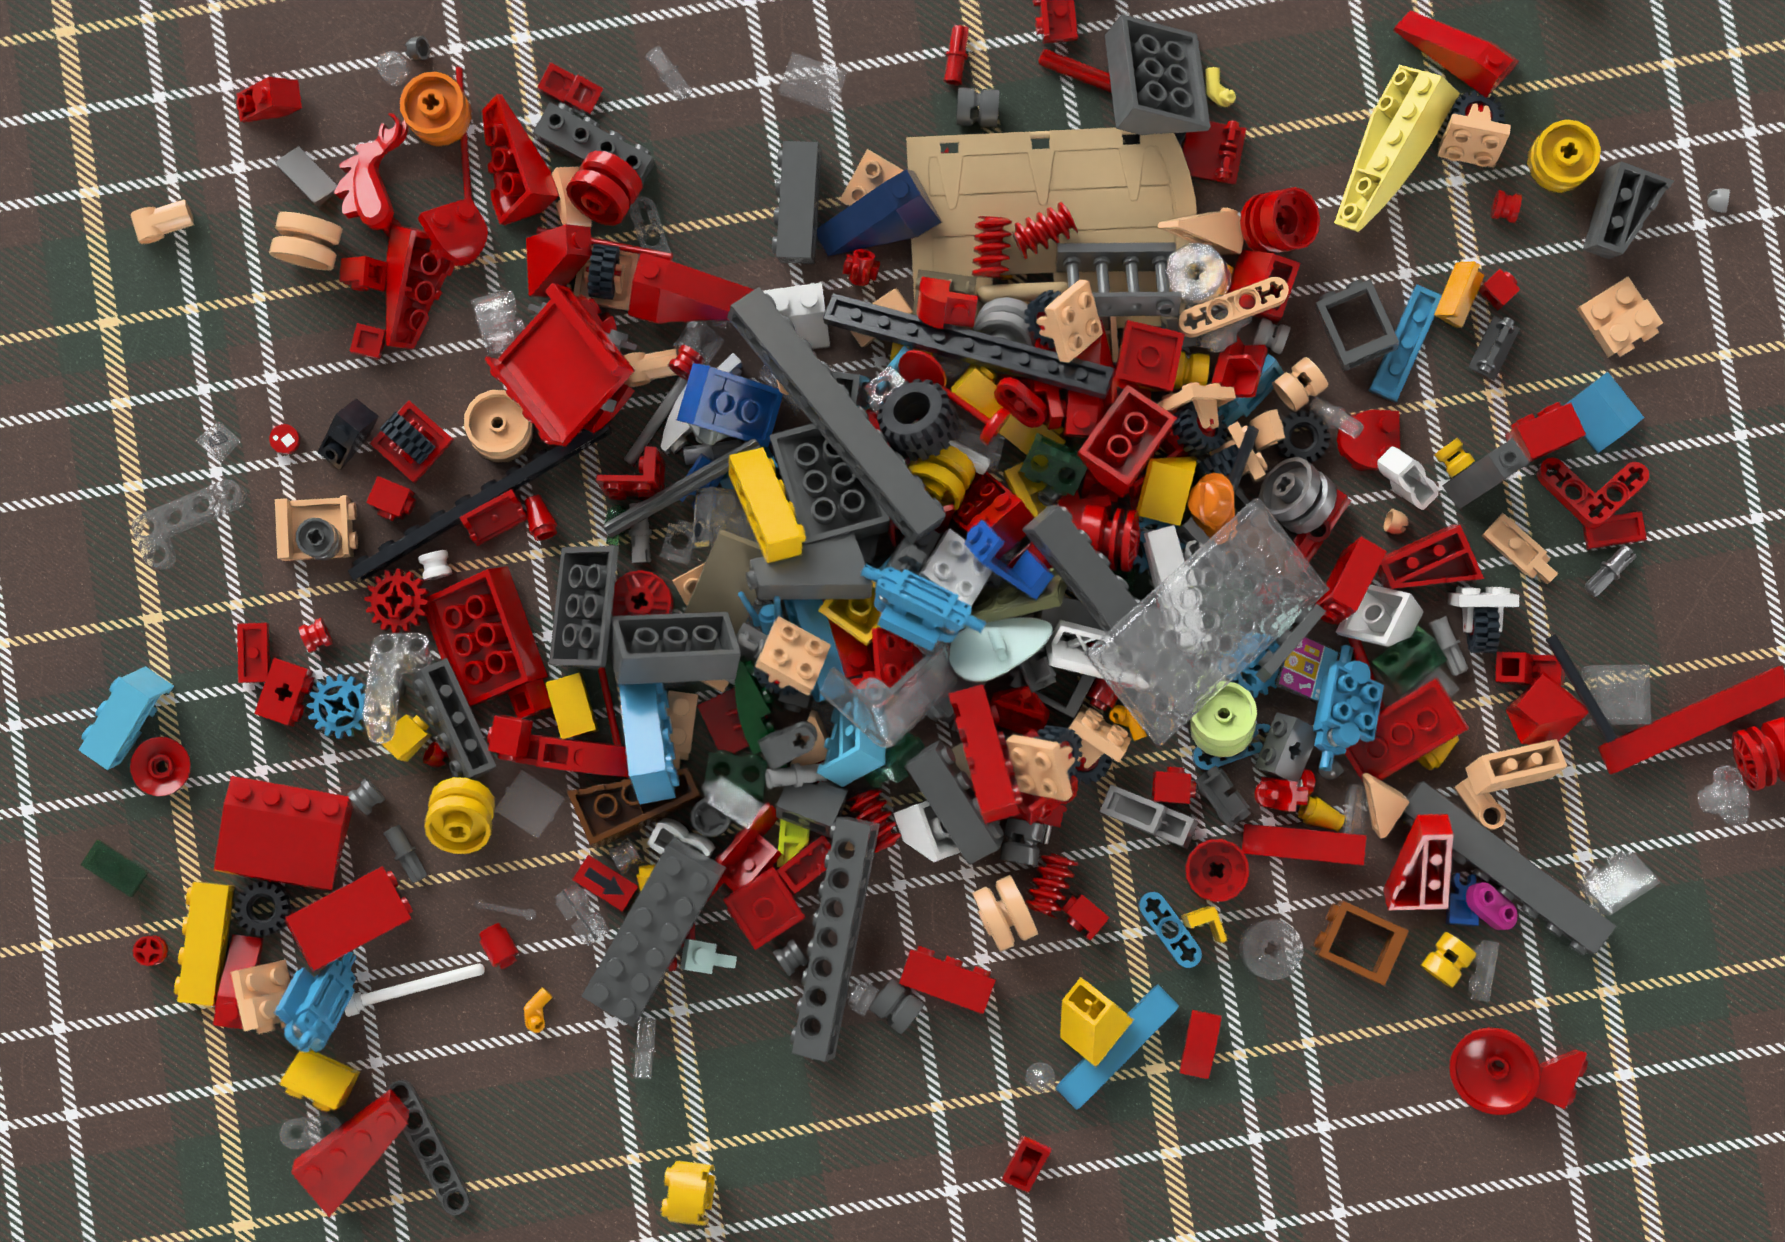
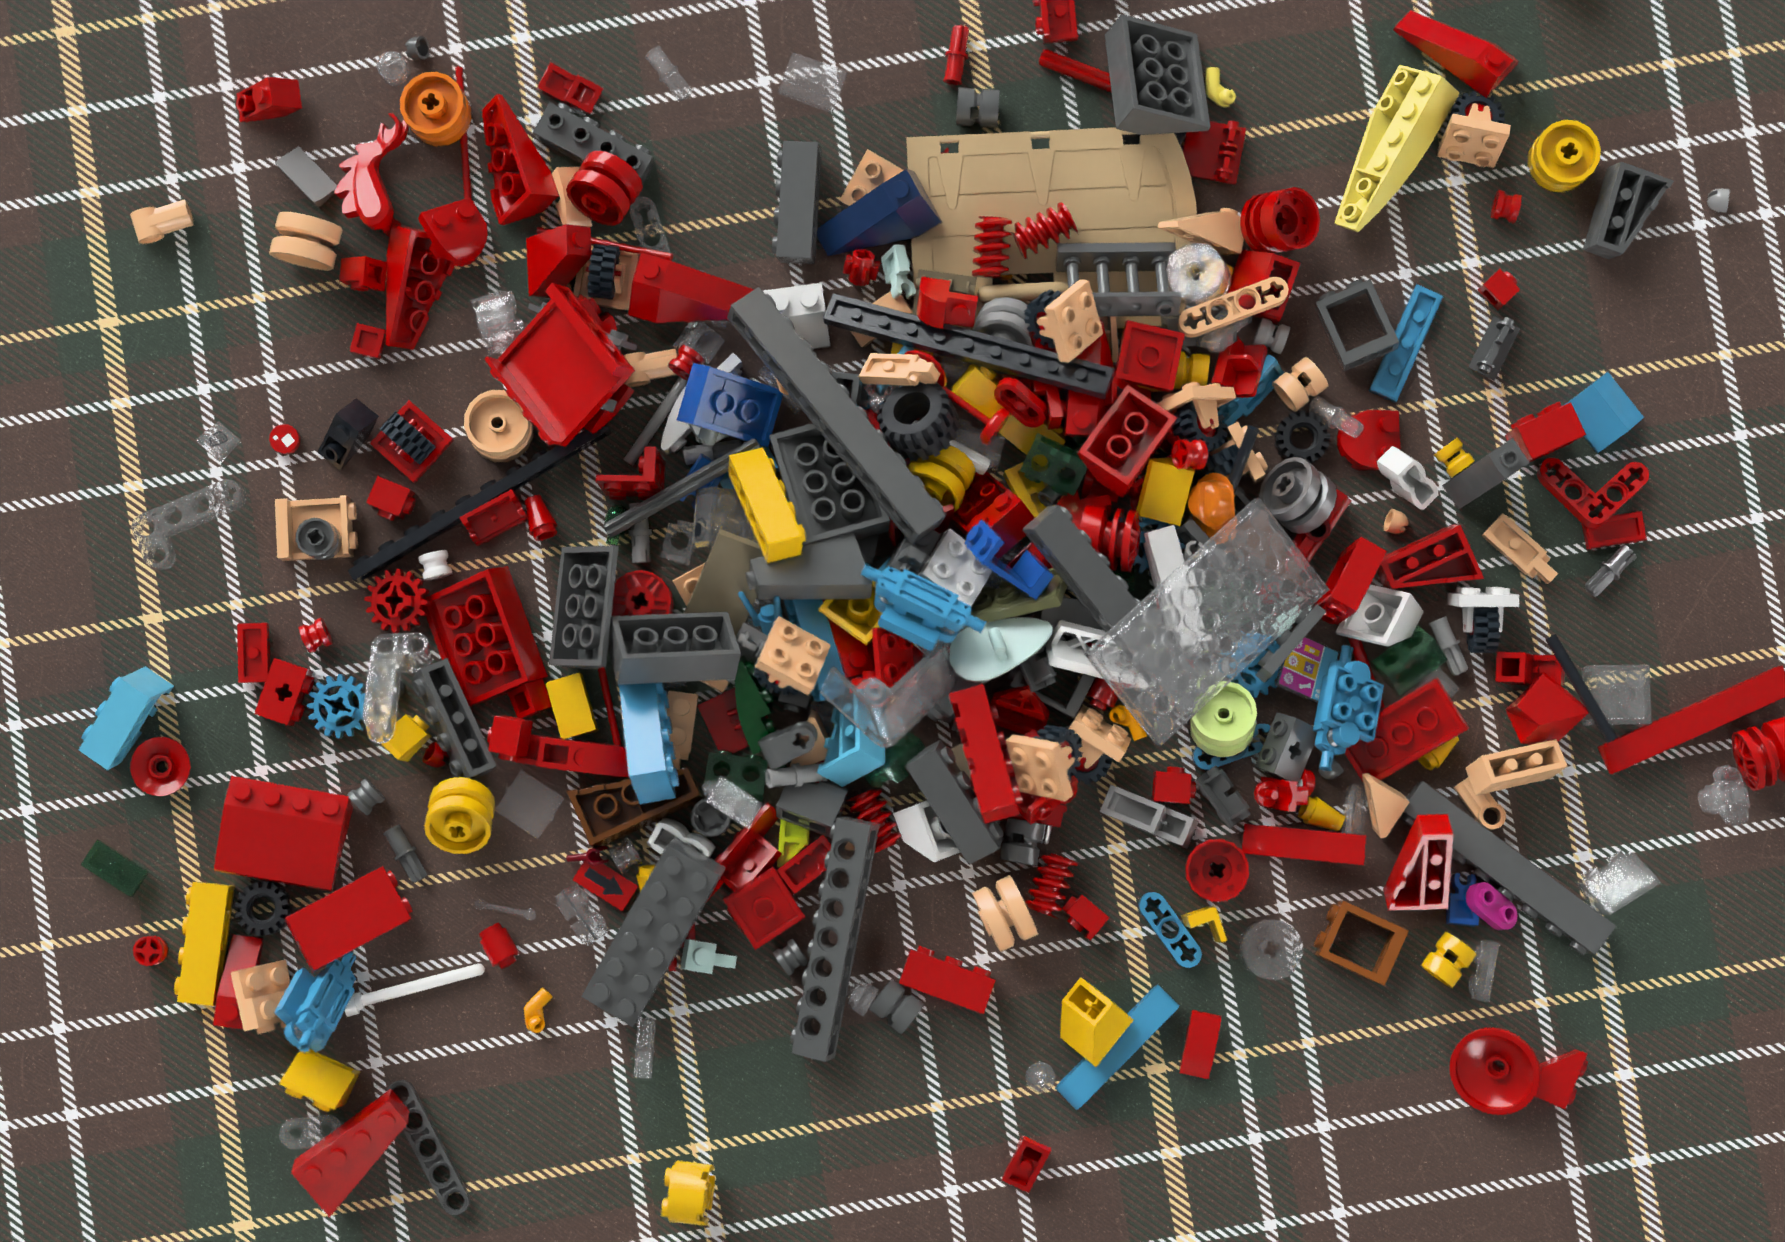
light nougat slope [1249,409,1285,451] -> none
light orange panel [1434,261,1485,328] -> none
light nougat plate [1577,276,1663,358] -> none
none -> dark red hand [566,846,609,866]
none -> light nougat hinge [858,353,940,386]
none -> light aqua plate [881,244,916,299]
none -> red wheel [1171,439,1208,469]

